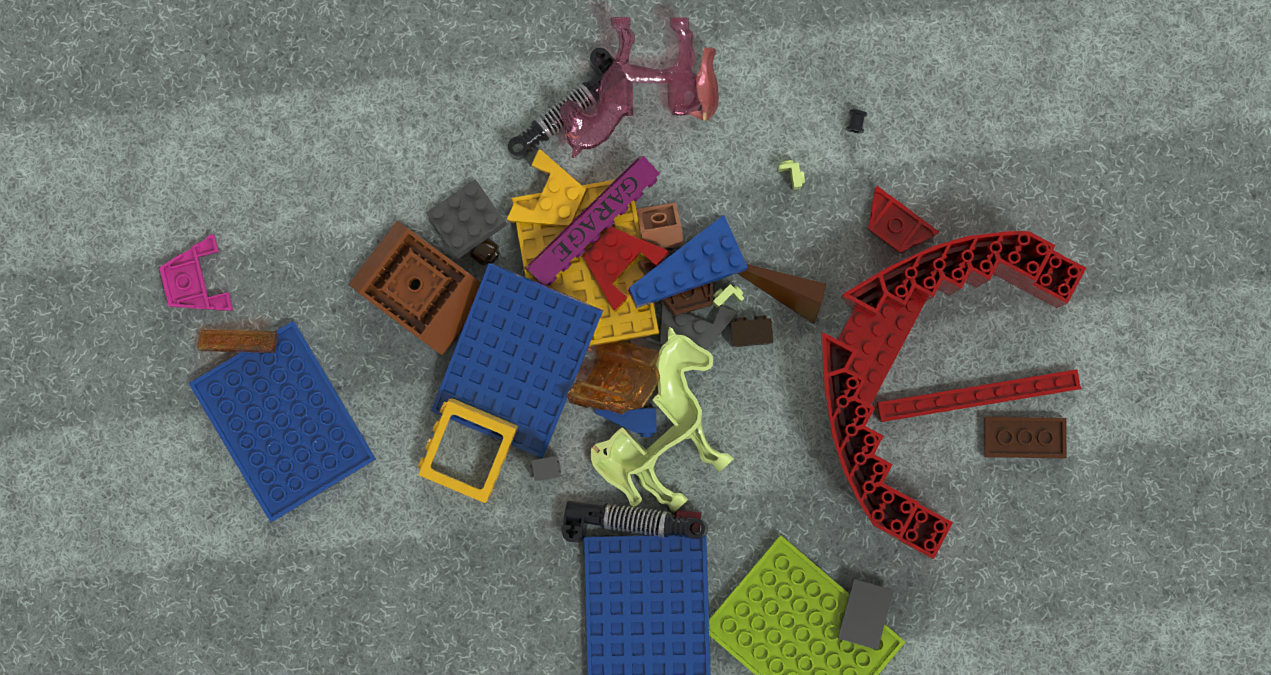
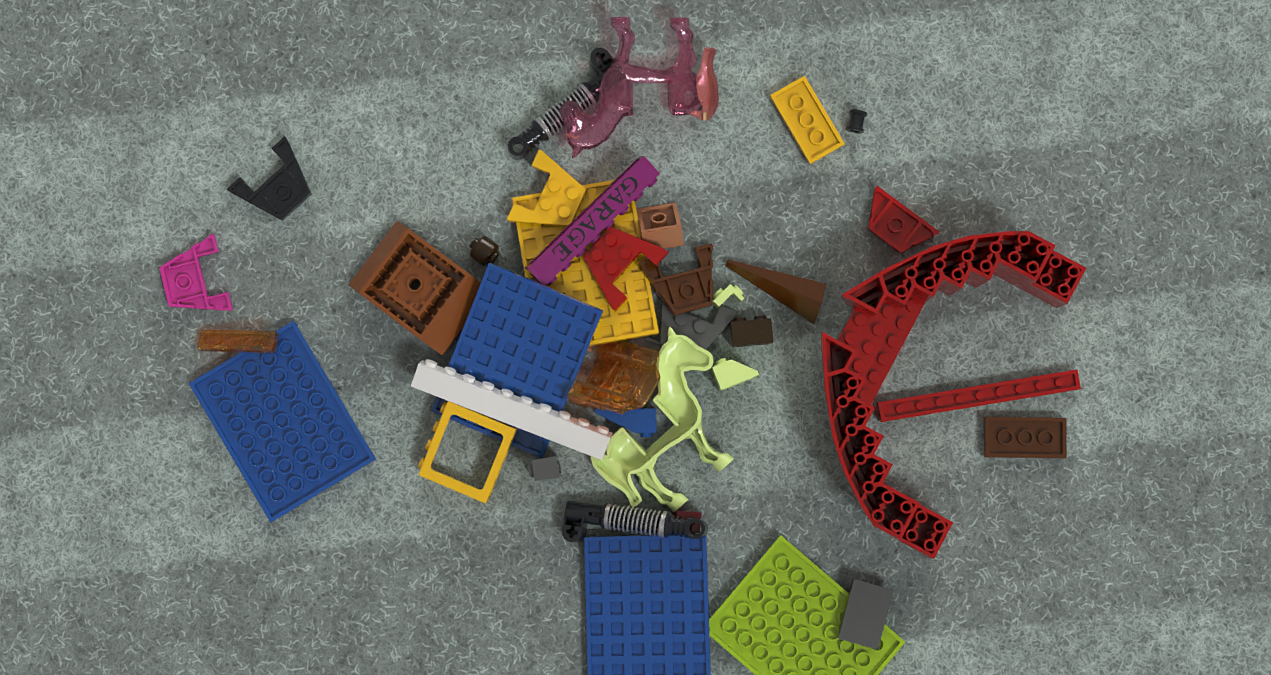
dark grey plate [426,179,508,259] -> none
blue wing [628,215,748,308] -> none
yellowish green bracket [777,160,805,190] -> none
none -> black wing [227,136,312,221]
none -> white brick [411,359,613,460]
none -> yellowish green slope [710,358,759,391]
none -> yellow plate [770,76,845,165]

